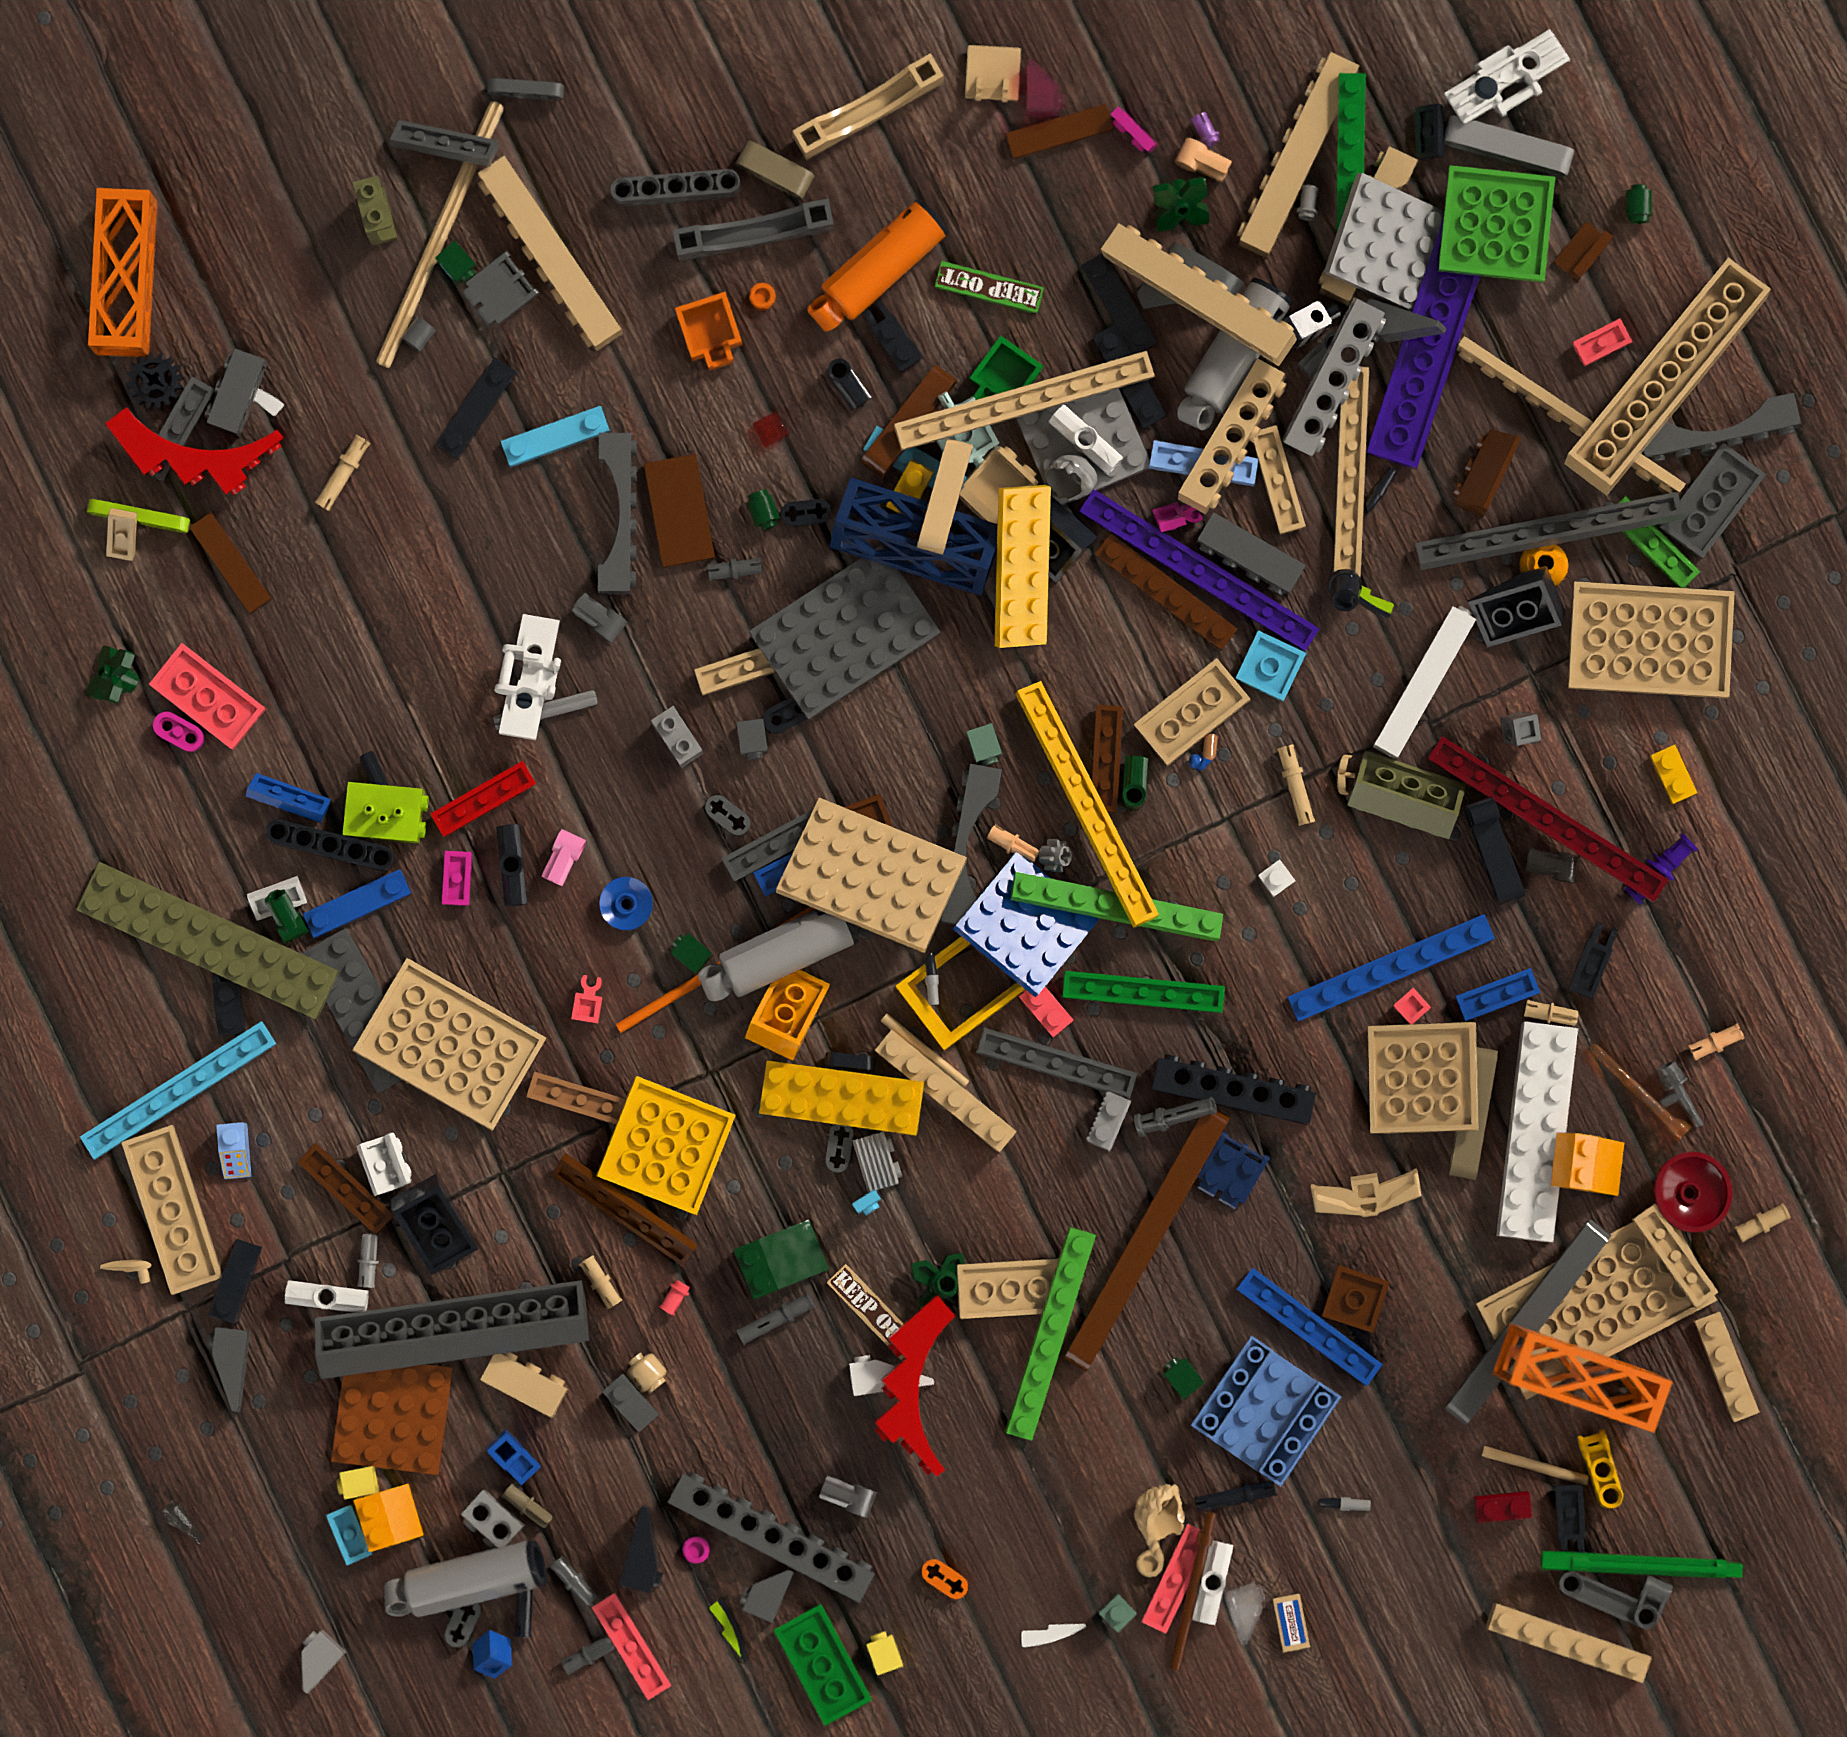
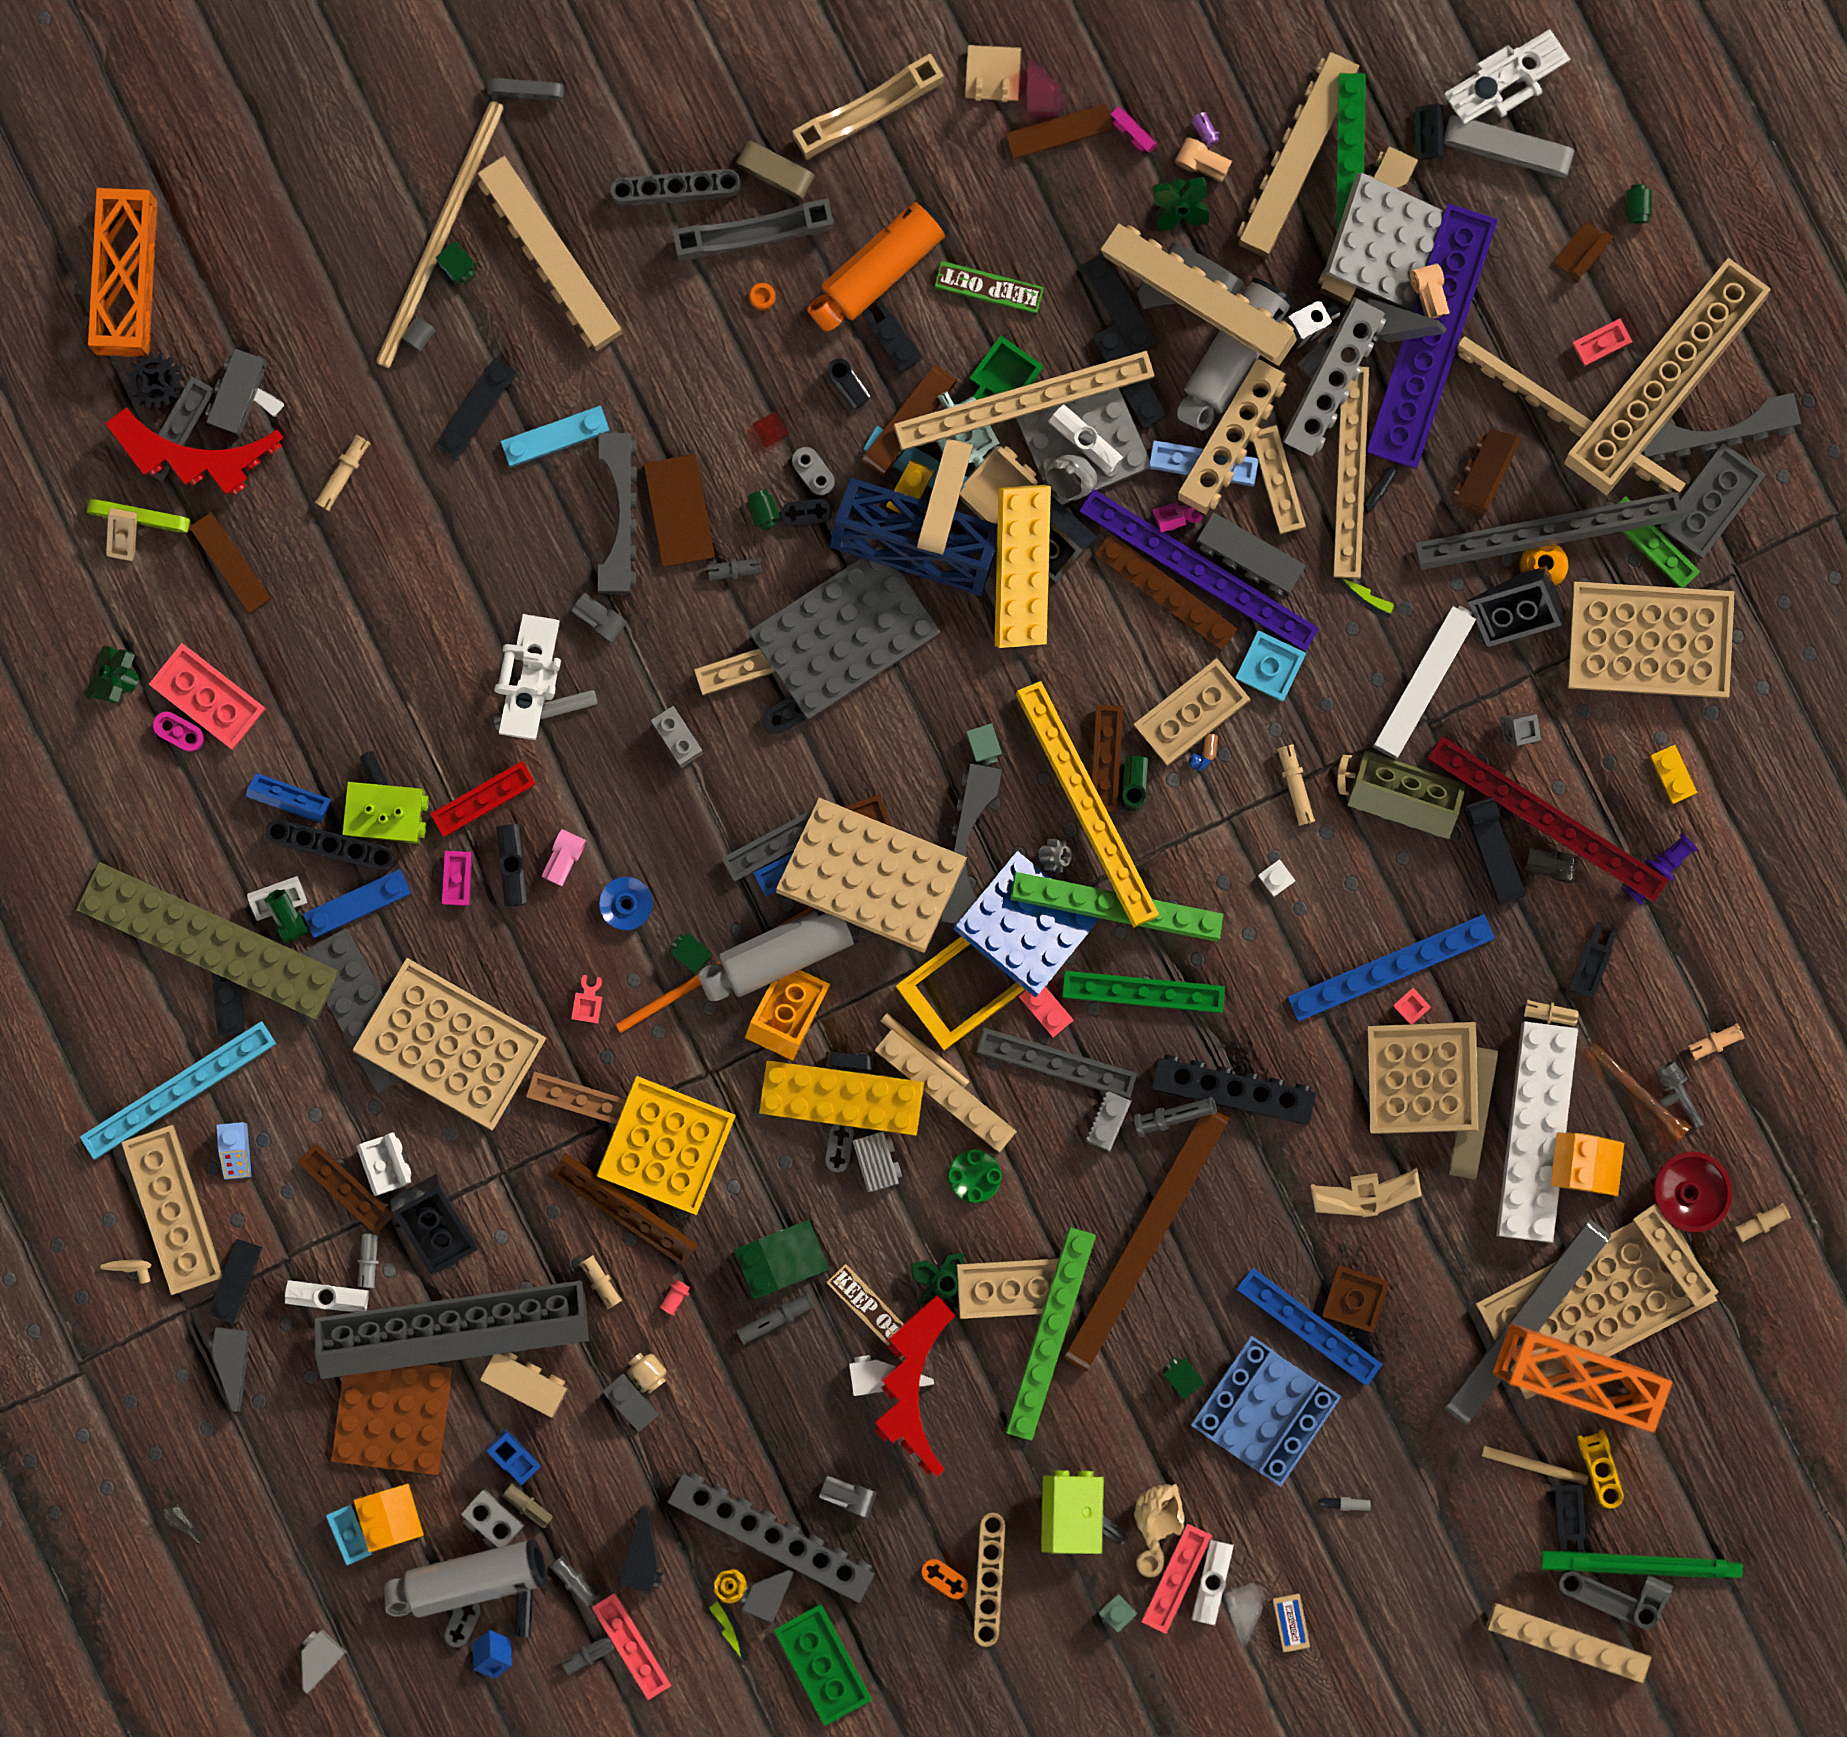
light yellow brick [337,1466,379,1499] -> none
olive panel [353,176,398,246] -> none
dark grey plate [390,120,499,167] -> none
dark grey plate [462,251,540,327] -> none
orange piece [675,292,742,371] -> none
dark pink tile [683,1536,710,1564] -> none
dark grey beam [705,795,751,836] -> none
dark grey brick [737,719,768,760] -> none
medium azure plate [852,1190,881,1216] -> none
light yellow brick [867,1631,903,1675] -> none
light grey piece [925,953,939,1005] -> none
light nougat axle [987,824,1039,863] -> none
white sticker [1021,1624,1086,1647] -> none
reddish brown bar [1169,1511,1216,1670] -> none
black pin [1194,1480,1277,1514] -> none
dark blue plate [1197,1131,1270,1209] -> none
light grey pin [1297,185,1319,221] -> none
black piece [1327,569,1362,612] -> none
bright green plate [1438,165,1555,283] -> none
blue plate [1455,968,1540,1022] -> none
dark red brick [1473,1491,1532,1524] -> none
tan plate [1694,1312,1760,1422] -> none
none -> yellow plate [714,1569,747,1603]
none -> light grey plate [792,447,835,496]
none -> green dish [948,1149,1002,1203]
none -> tan beam [974,1512,1005,1647]
none -> lime piece [1041,1471,1128,1553]
none -> light nougat piece [1410,264,1449,319]

